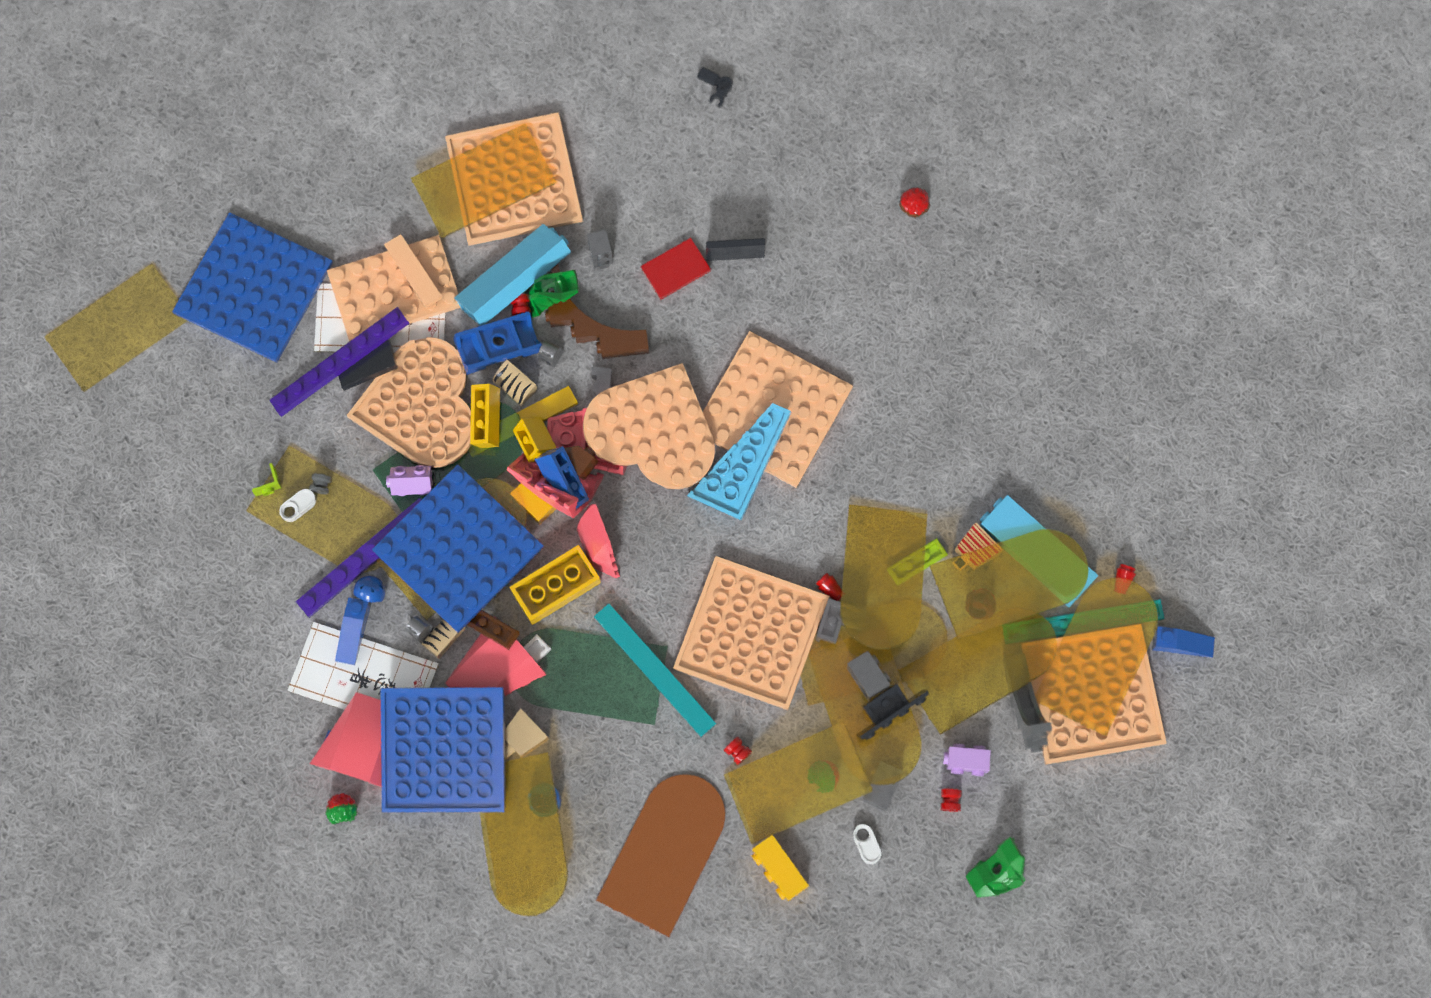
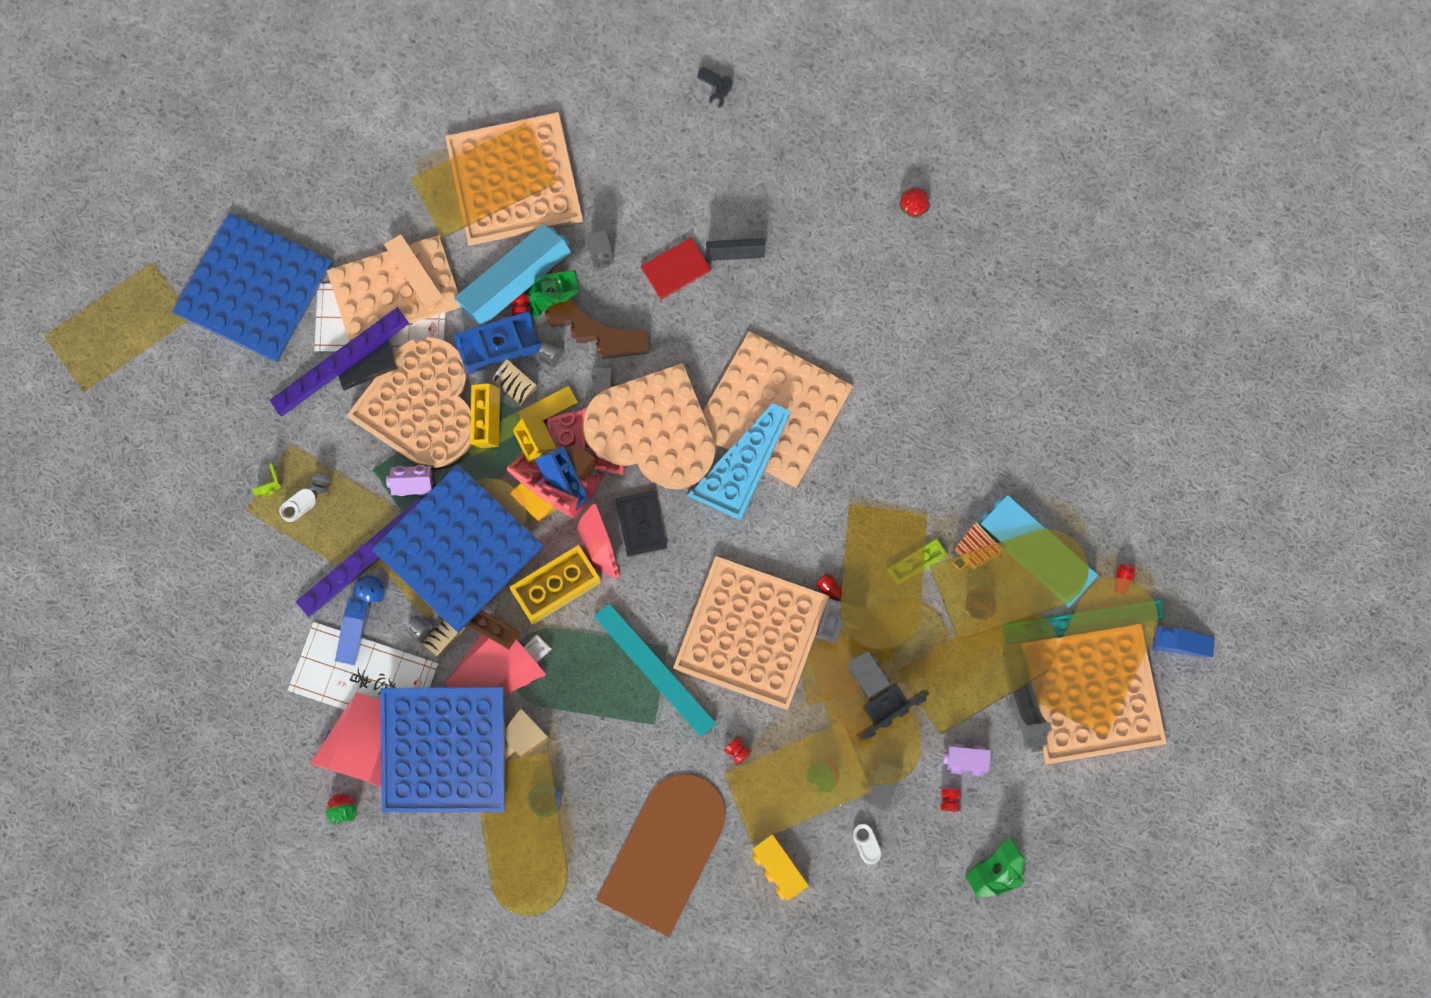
none -> black tile [615,491,667,557]

